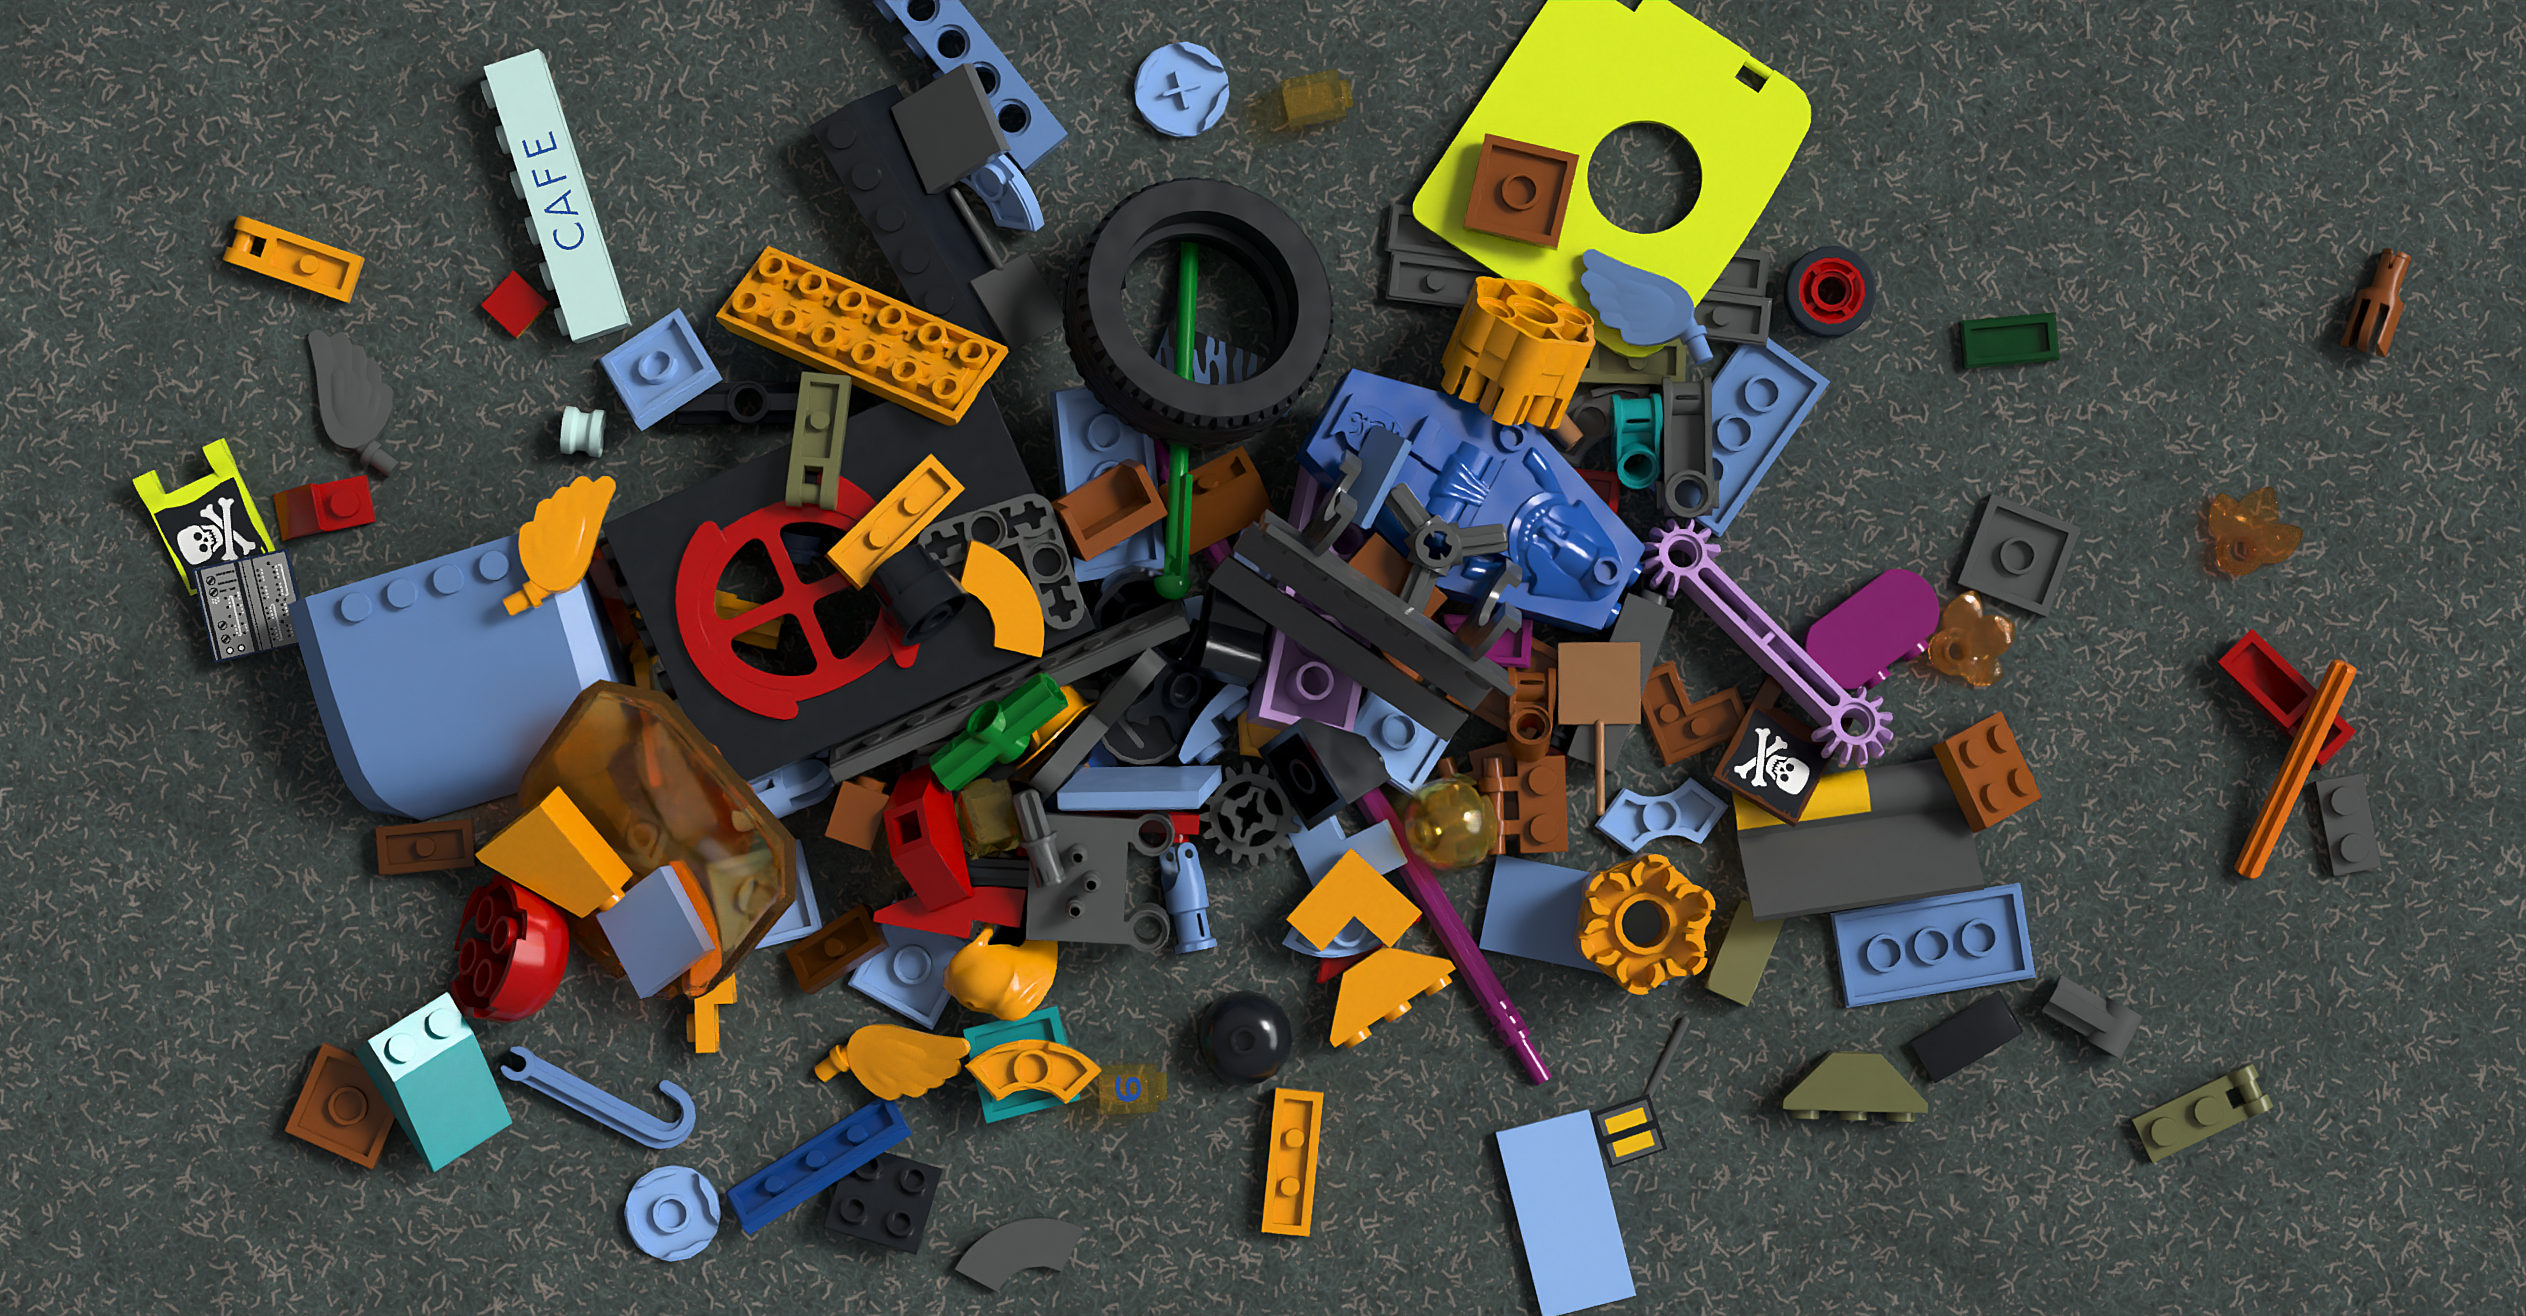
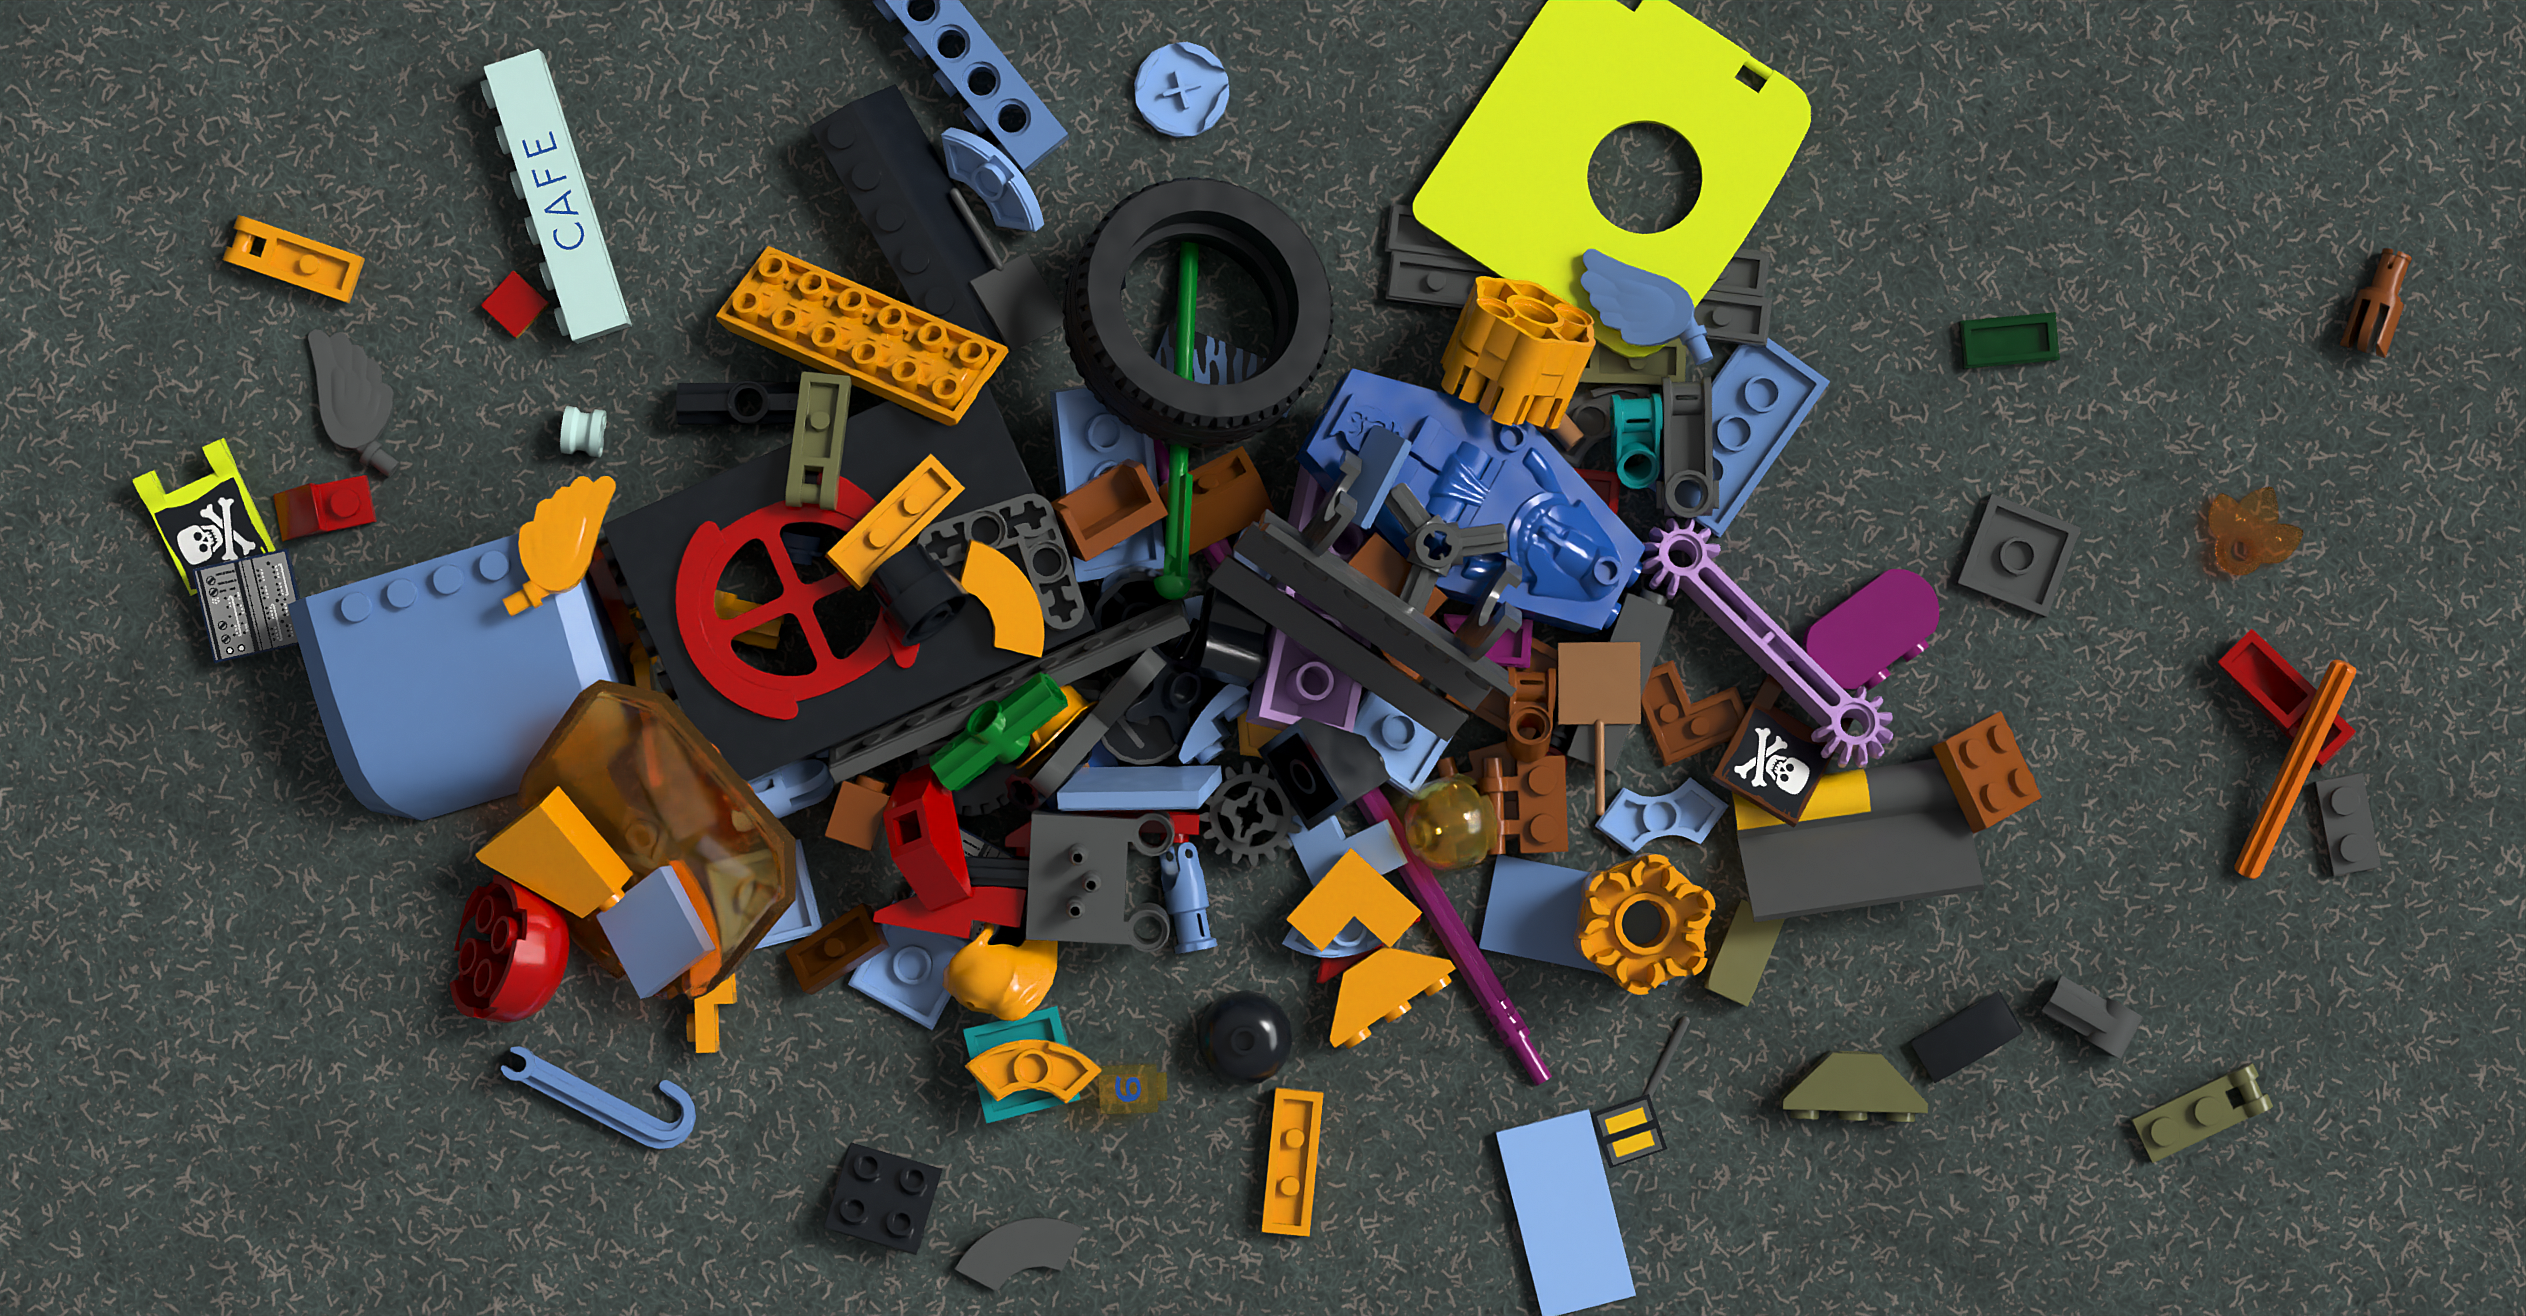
dark orange plate [285,1042,397,1169] -> none
teal slope [354,992,513,1174] -> none
reddish brown plate [375,819,478,875] -> none
light blue tile [599,308,723,431] -> none
light blue tile [624,1165,721,1262] -> none
blue tile [725,1097,913,1235] -> none
light orange animal [814,1024,971,1101] -> none
dark grey tile [891,63,1011,194] -> none
clear yellow brick [954,778,1023,860] -> none
dark grey axle [1012,789,1067,888] -> none
clear yellow brick [1280,68,1354,133] -> none
dark orange plate [1463,133,1579,251] -> none
wheel [1784,246,1877,338] -> none
medium blue tile [1830,882,2036,1008] -> none
clear orange plate [1928,591,2016,686] -> none

